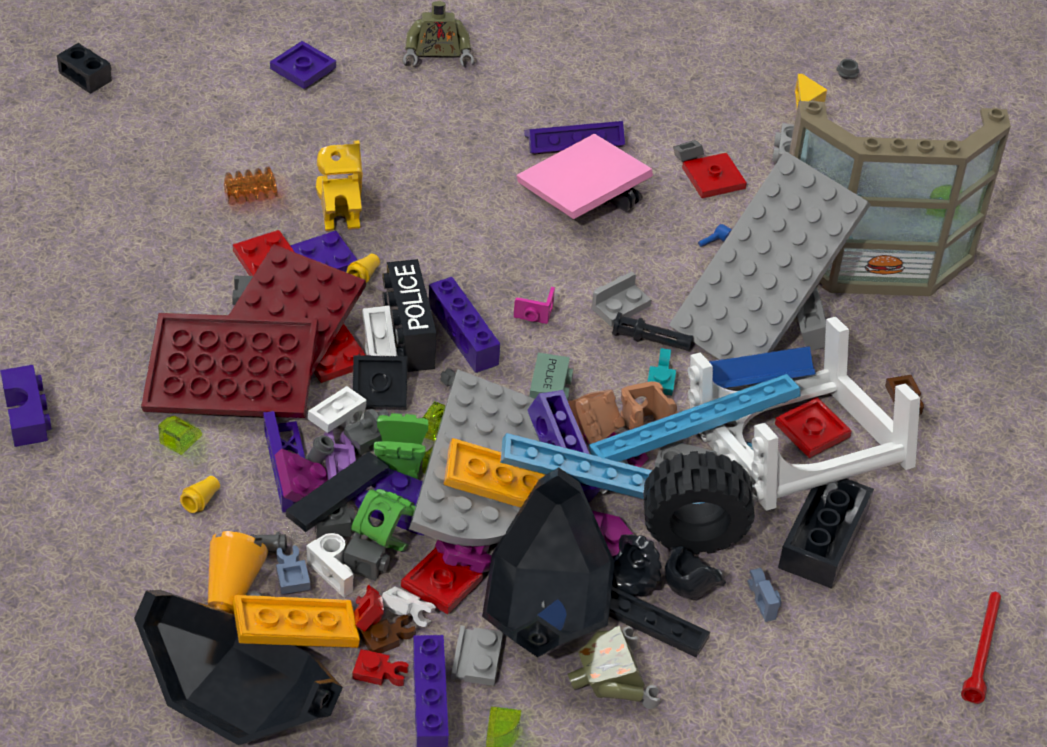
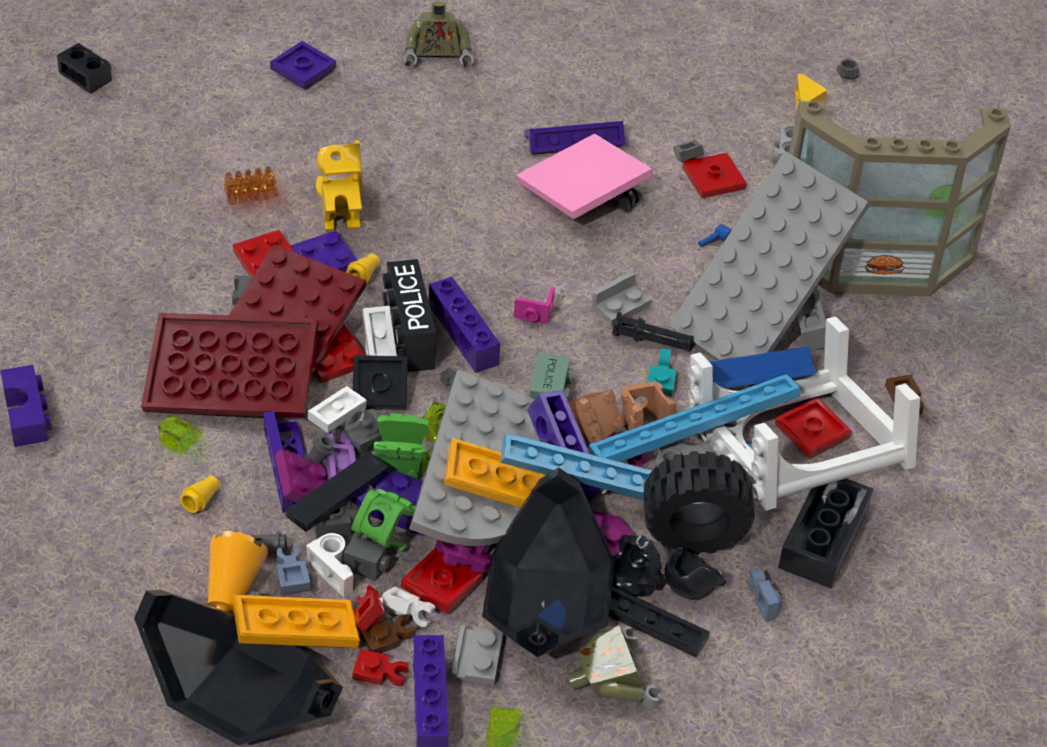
red piece [961,591,1001,704] -> none

